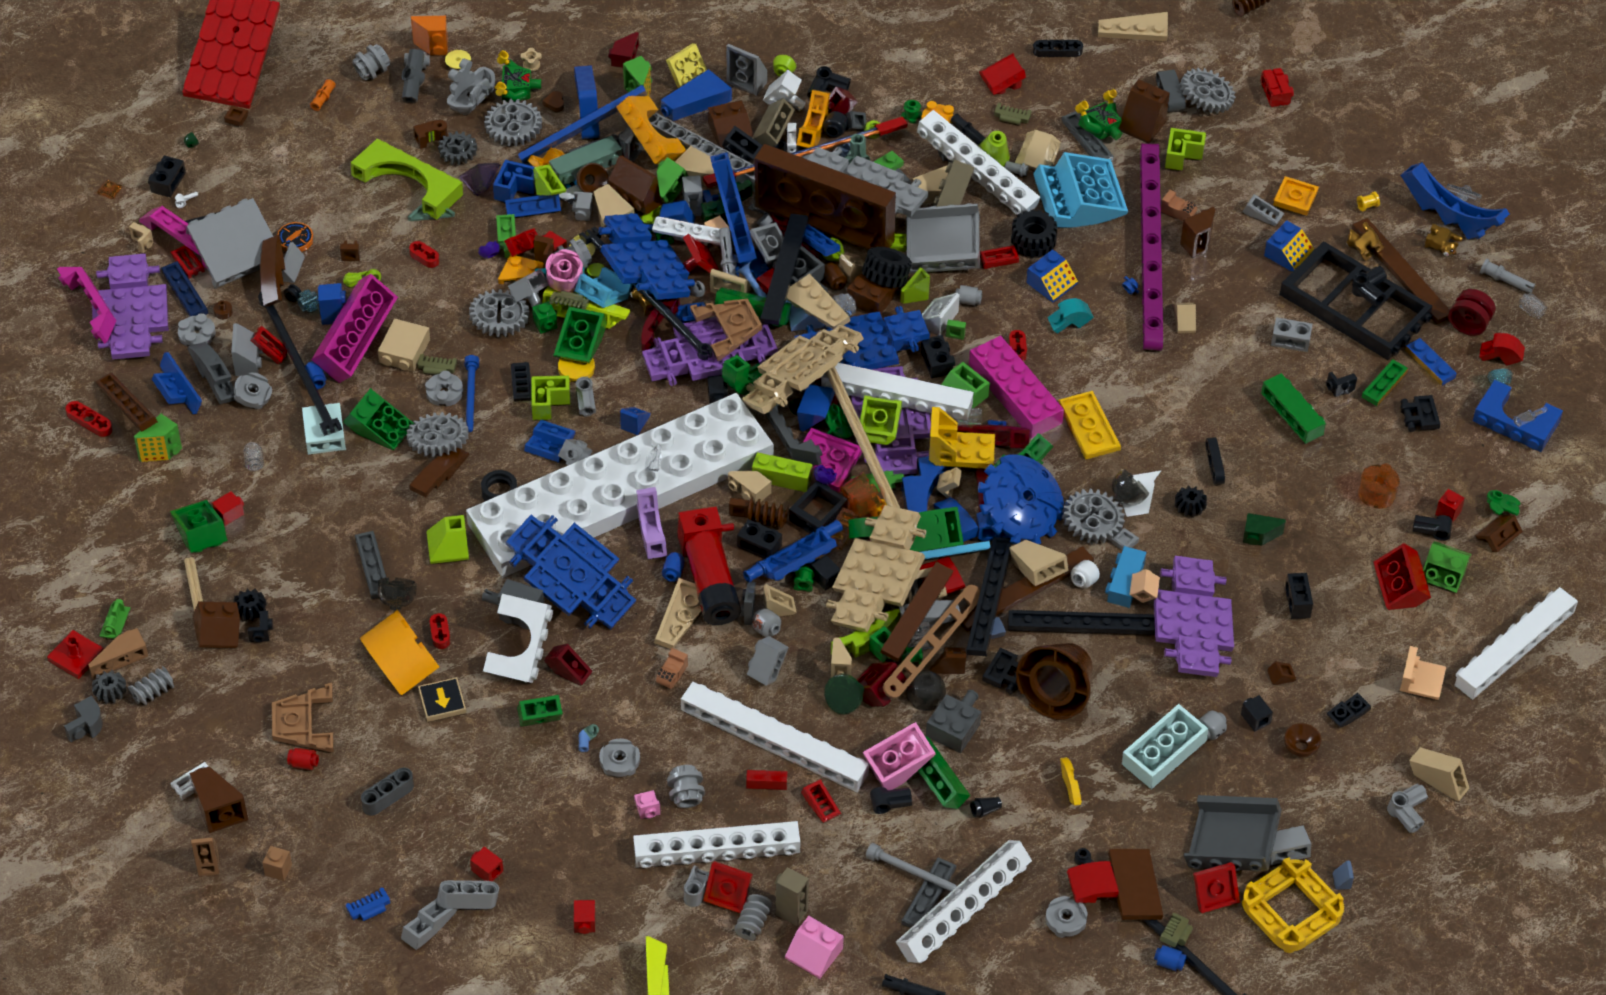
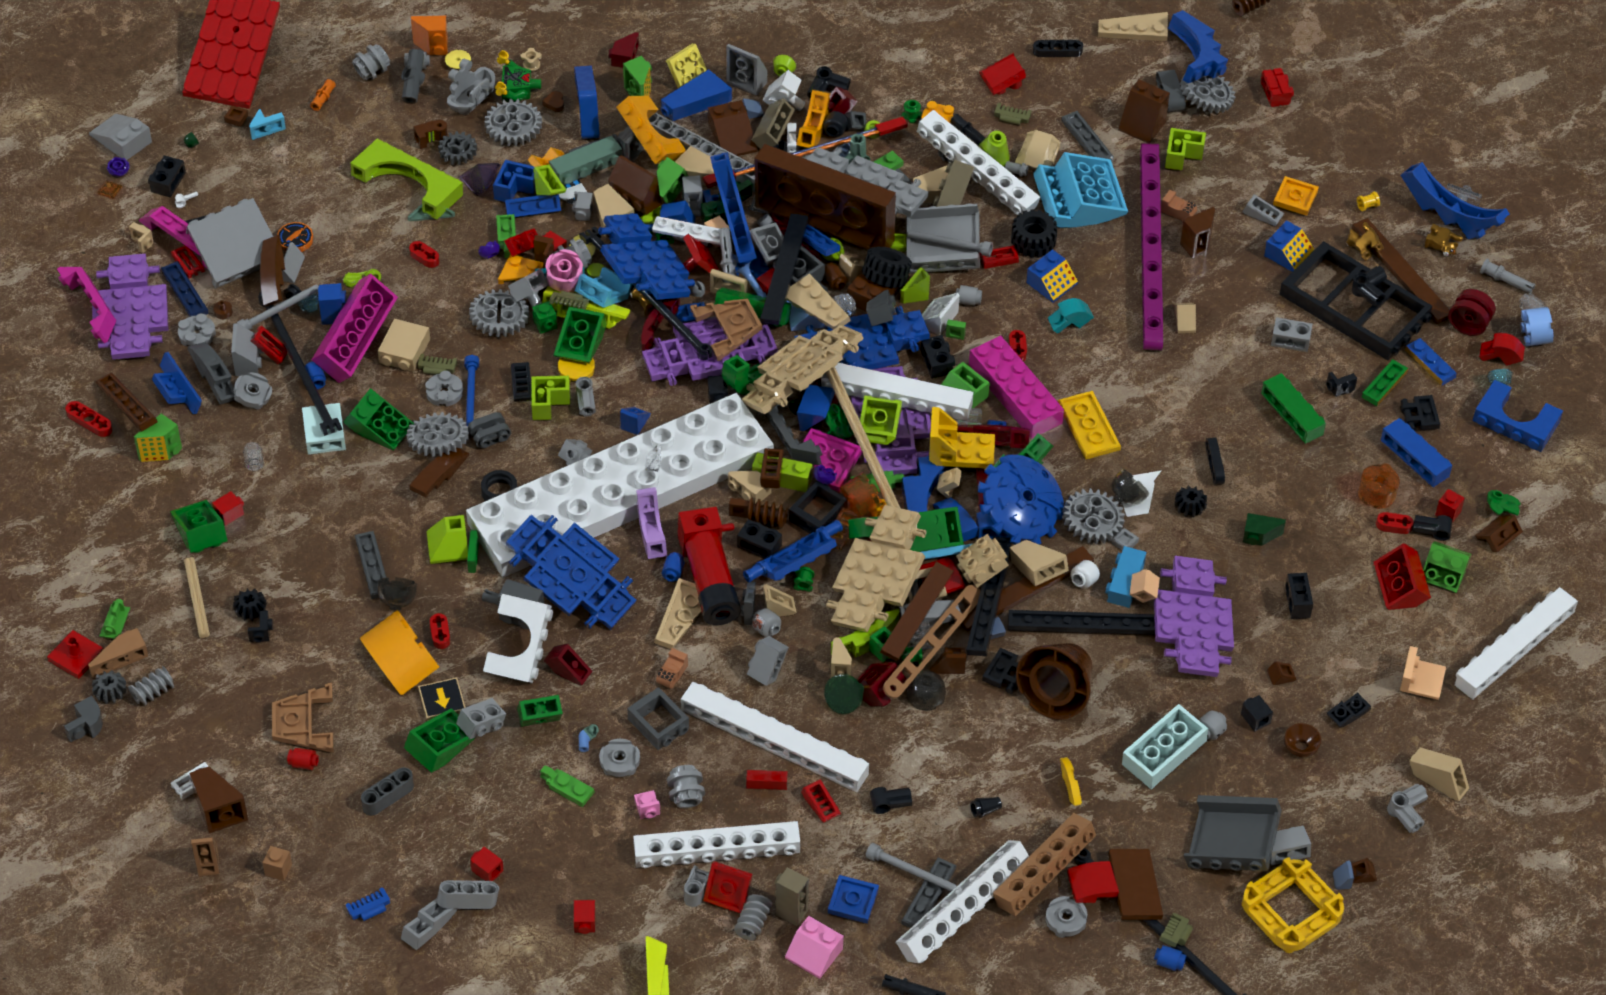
reddish brown slope [193,601,240,648] -> none
reddish brown tile [340,240,360,261] -> none
blue tile [518,85,647,164] -> none
blue slope [524,420,575,462] -> none
reddish brown piece [576,163,609,196] -> none
black brick [722,126,763,164] -> none
black brick [811,555,841,591] -> none
bright pink slope [863,722,936,790] -> none
green brick [918,736,971,809] -> none
dark grey brick [926,690,981,753] -> none
green torso [1075,89,1122,140] -> none
blue plate [1122,276,1139,295] -> none
red tile [1193,862,1240,913] -> none
clear axle [1513,406,1548,427] -> none
none -> light grey slope [89,114,152,161]
none -> dark purple plate [107,157,129,177]
none -> light grey piece [237,285,319,330]
none -> medium azure slope [249,109,286,140]
none -> green slope [404,708,476,773]
none -> light grey brick [456,698,506,739]
none -> green tile [467,530,479,573]
none -> dark grey brick [468,412,511,448]
none -> bright green hinge [540,766,595,807]
none -> dark grey window [627,687,689,750]
none -> sand blue slope [742,98,764,119]
none -> reddish brown slope [760,448,784,489]
none -> blue plate [828,875,879,924]
none -> dark grey slope [866,290,896,326]
none -> light grey piece [907,230,993,257]
none -> tan brick [956,534,1009,587]
none -> medium nougat brick [993,813,1096,916]
none -> blue arch [1168,10,1228,83]
none -> reddish brown slope [1351,858,1377,883]
none -> red beam [1376,512,1414,534]
none -> blue brick [1381,418,1452,487]
none -> light blue brick [1520,307,1553,347]

